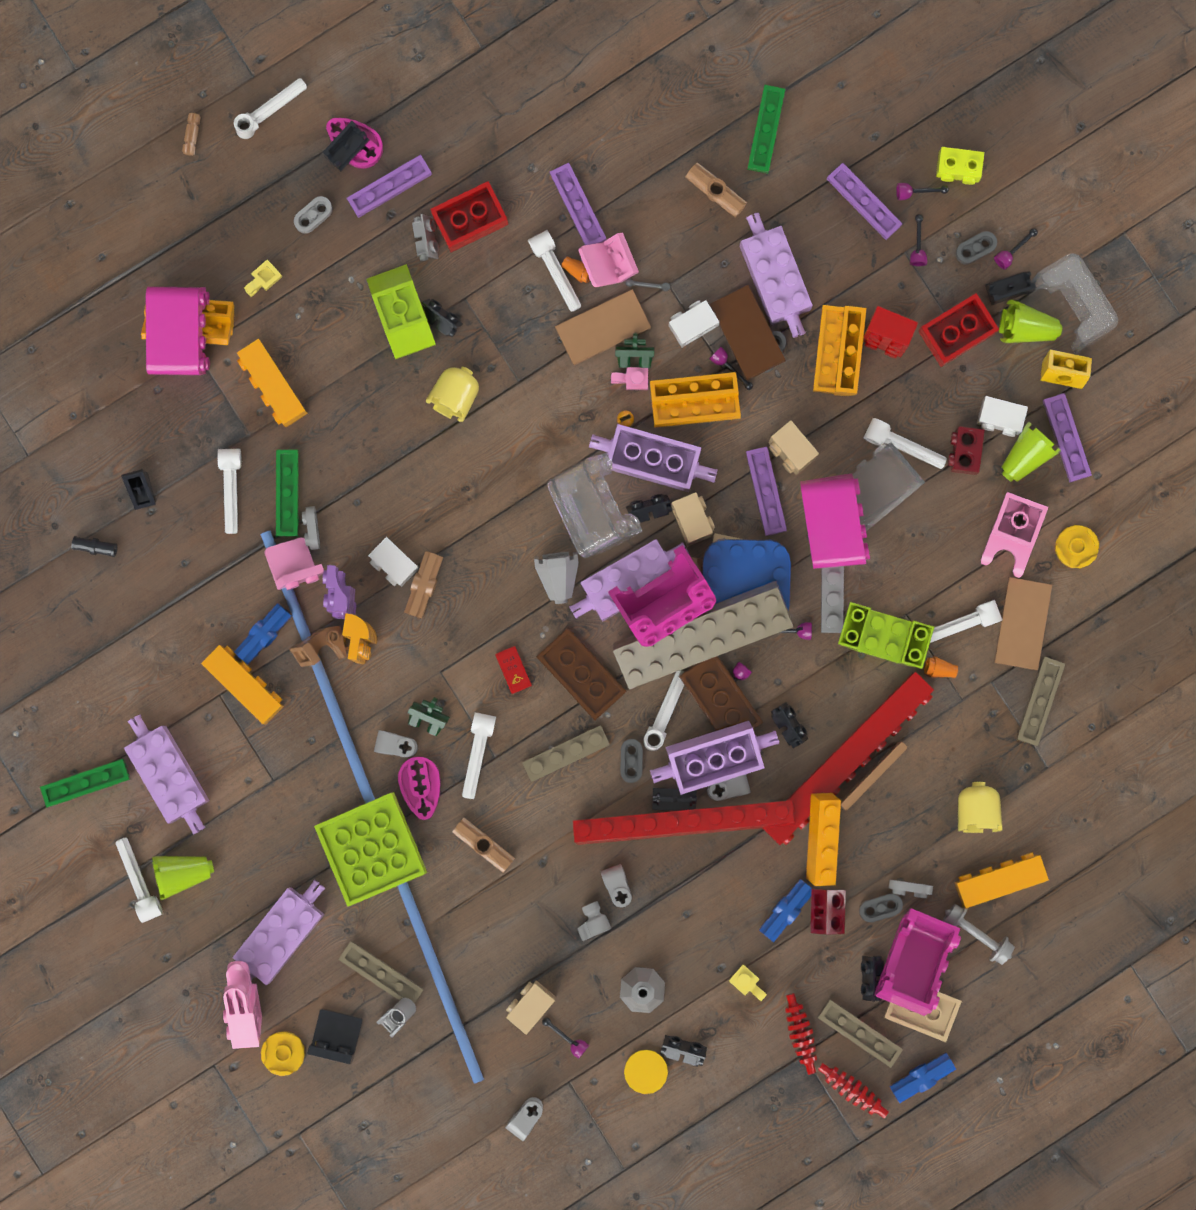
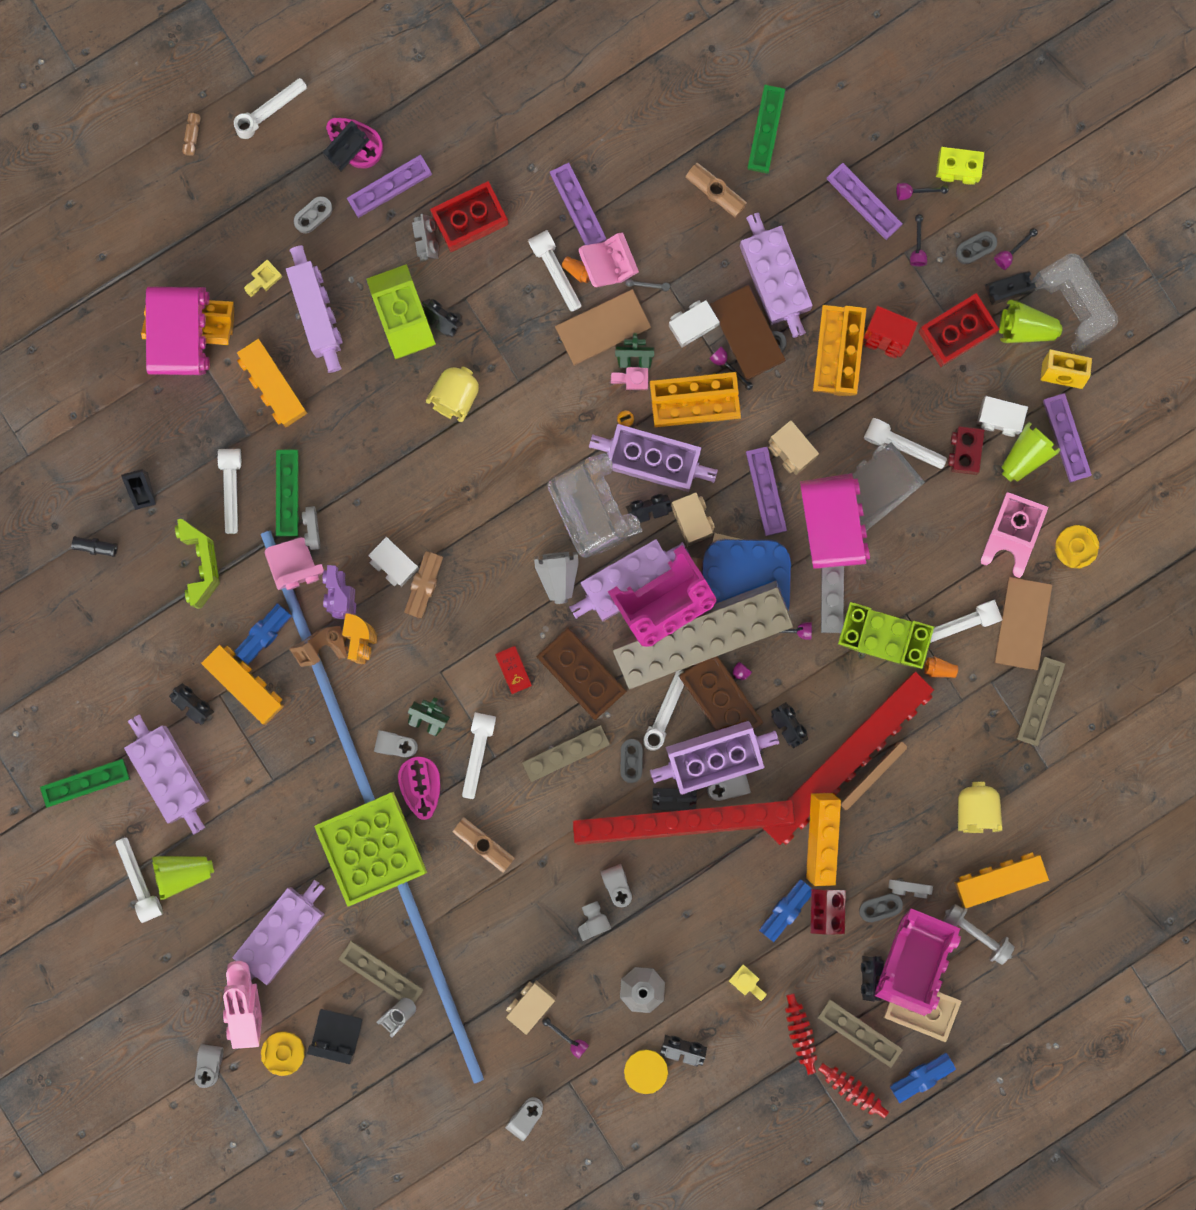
none -> black hinge [169,683,214,726]
none -> lime slope [175,519,220,609]
none -> light grey piece [195,1044,224,1088]
none -> lavender brick [286,246,343,373]

